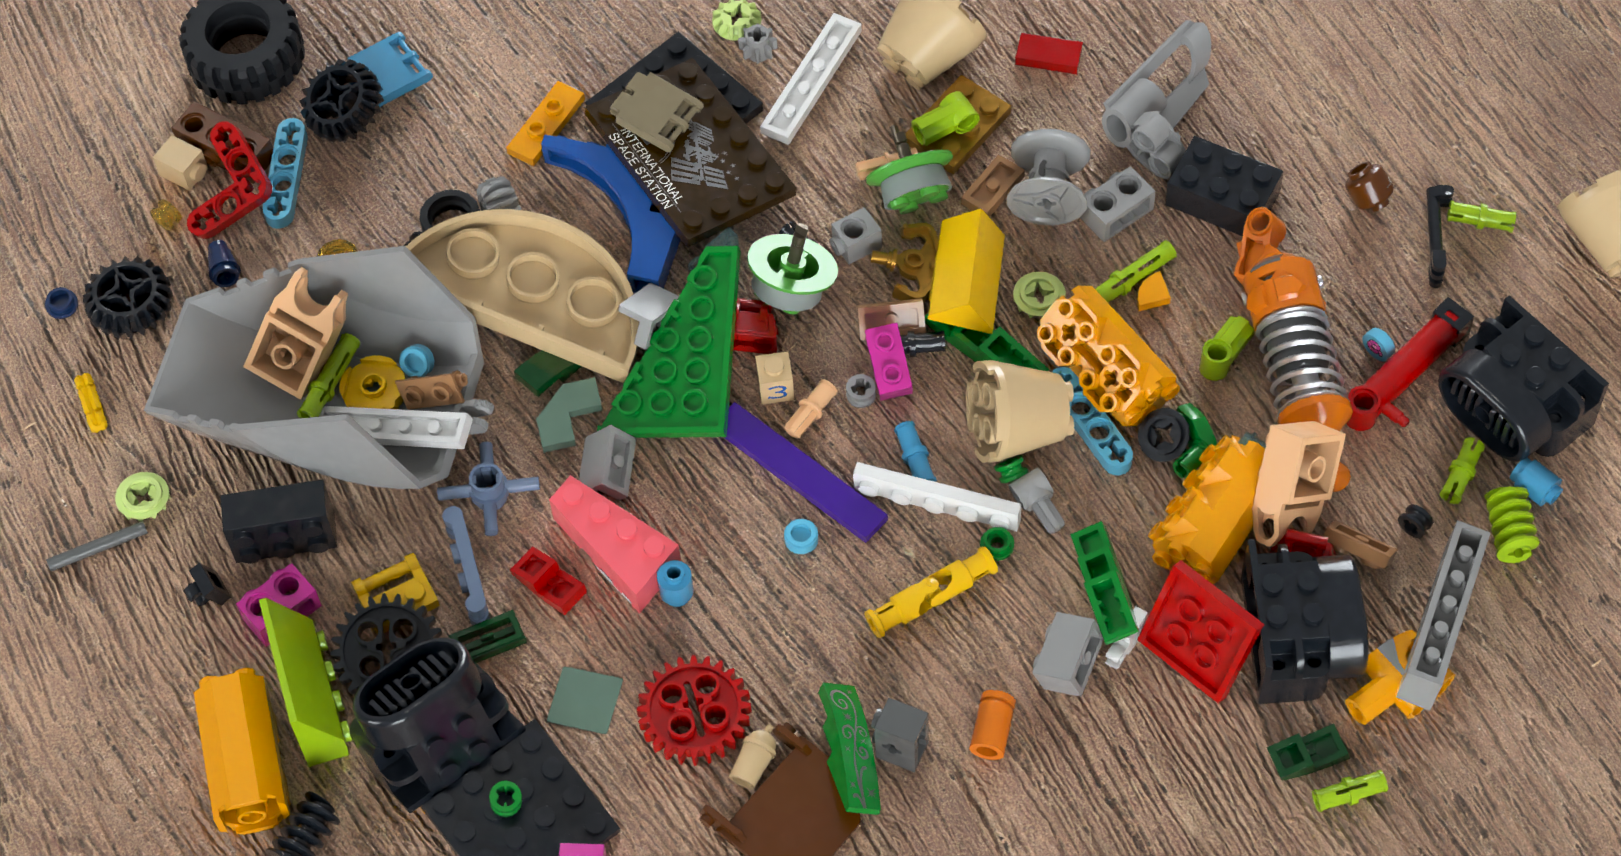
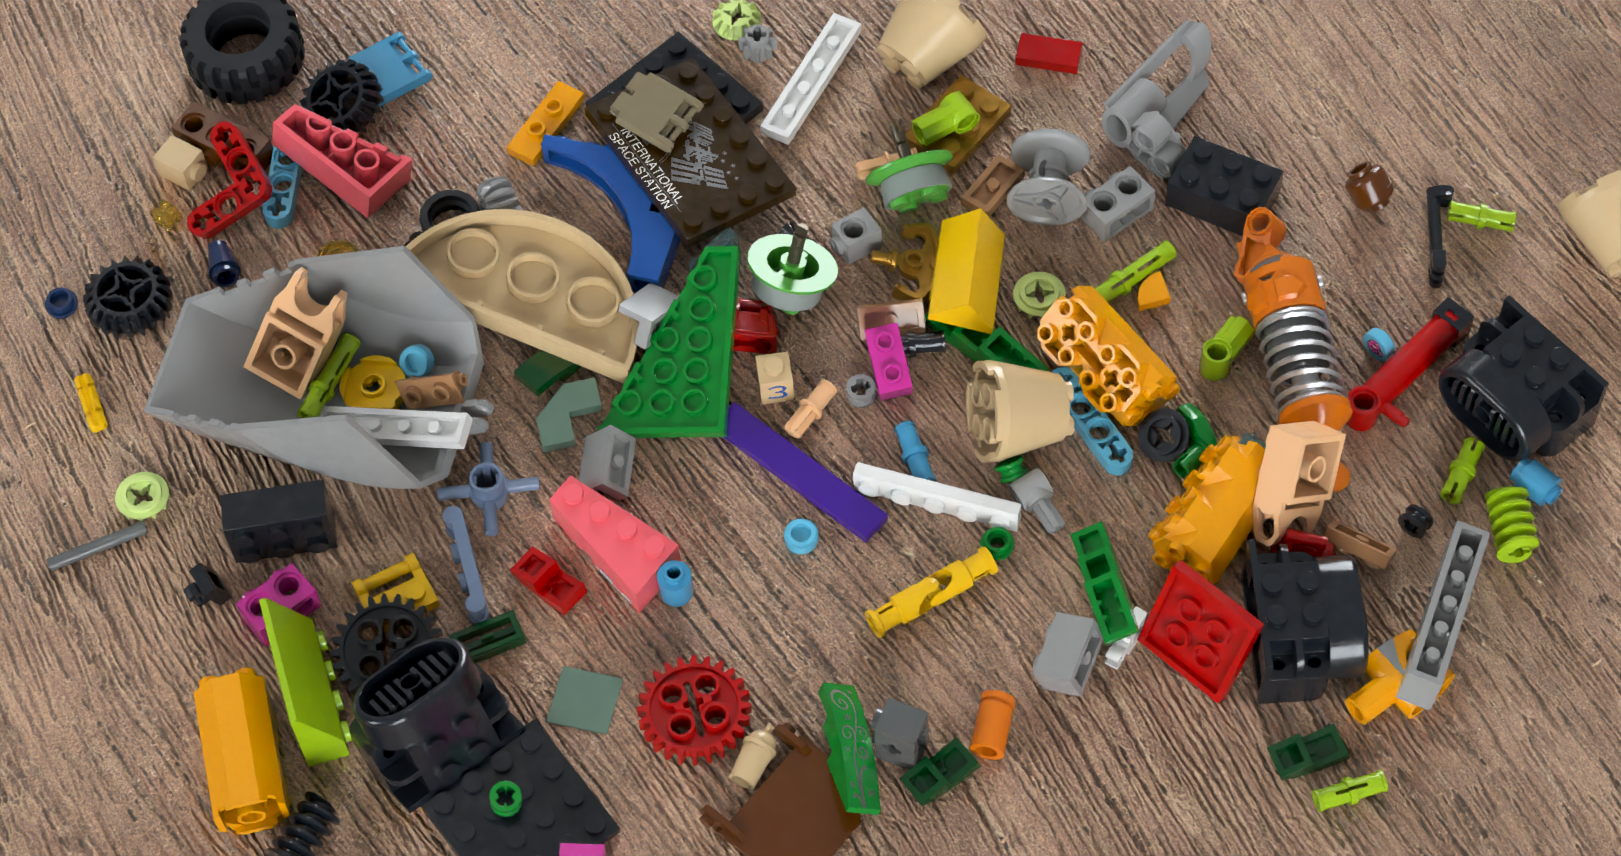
none -> coral wedge [272,104,412,218]
none -> dark green slope [899,737,981,807]

